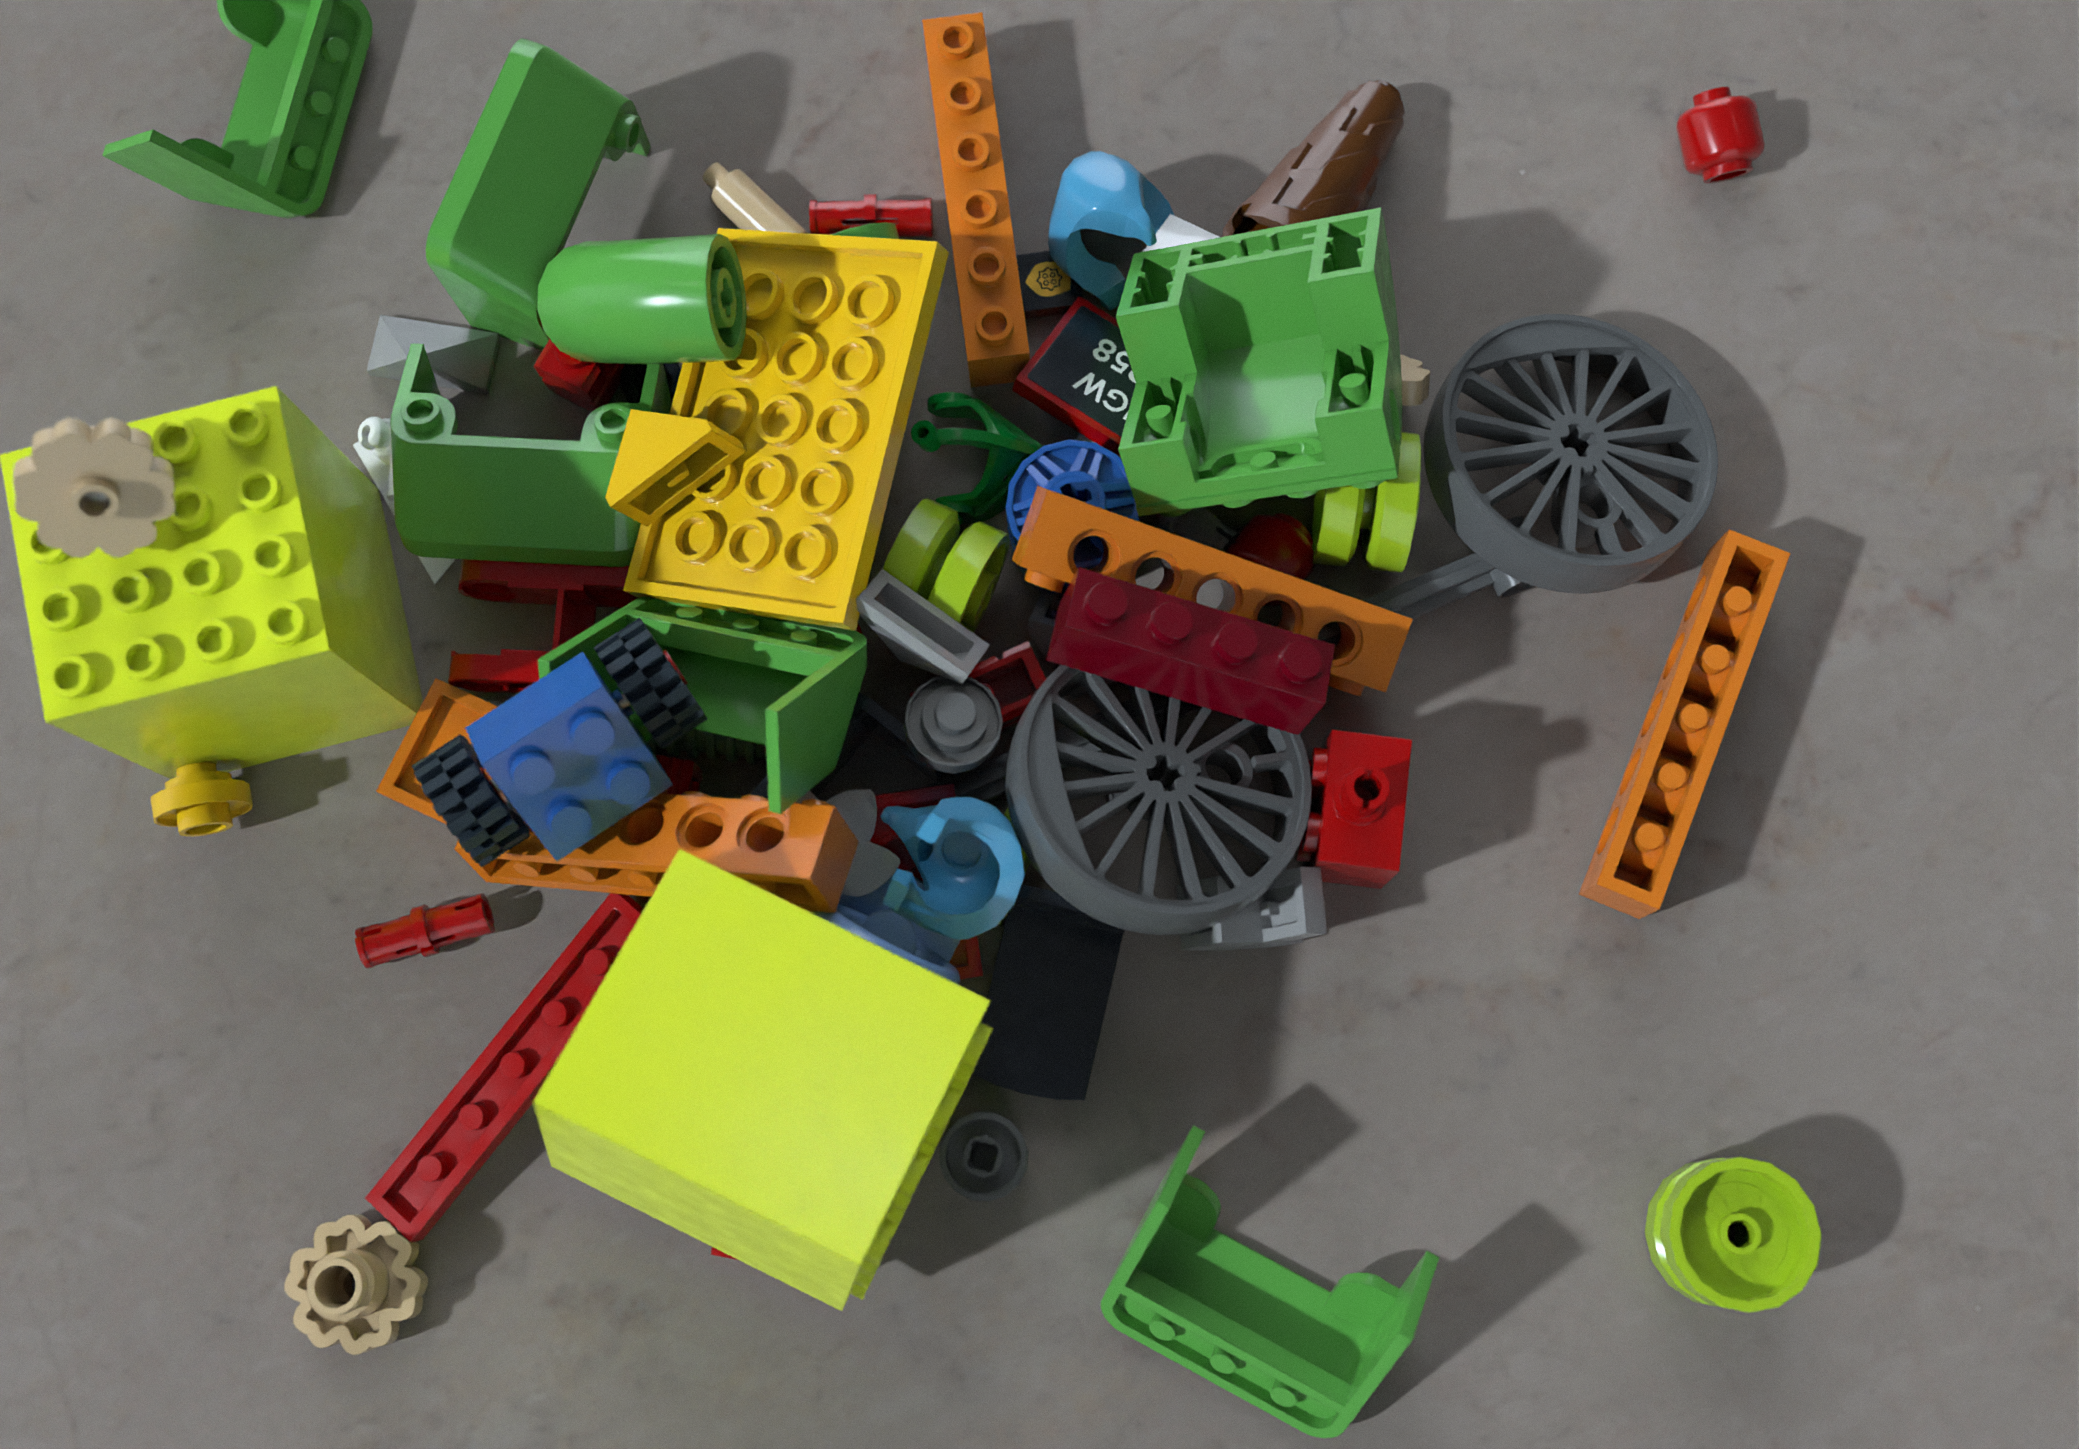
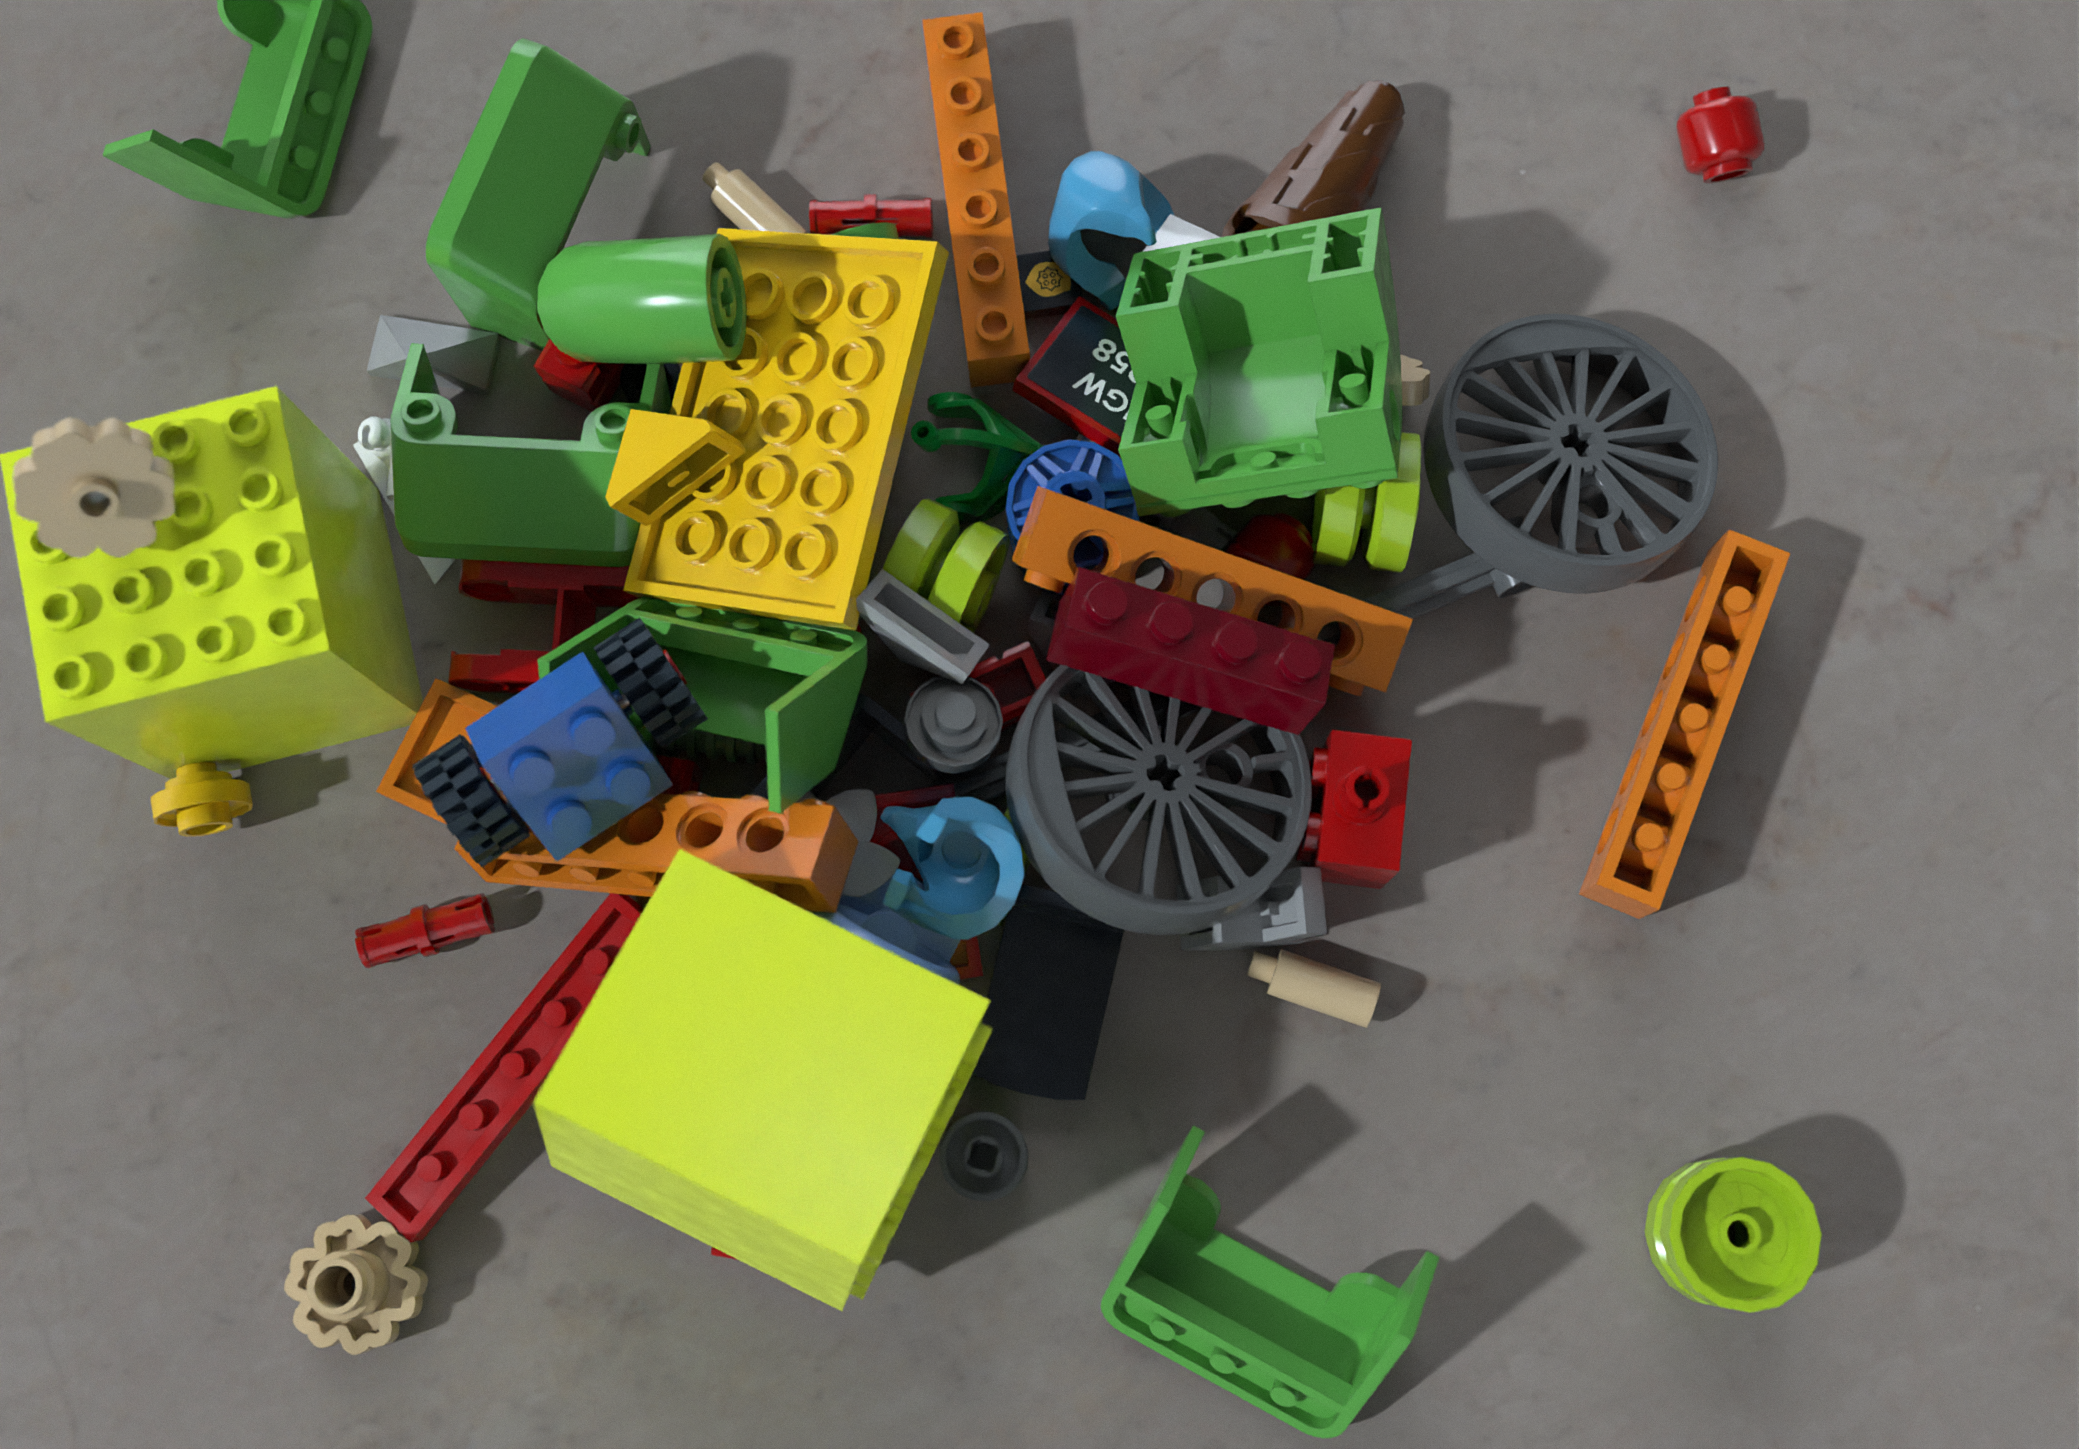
none -> tan cylinder [1246,949,1381,1028]

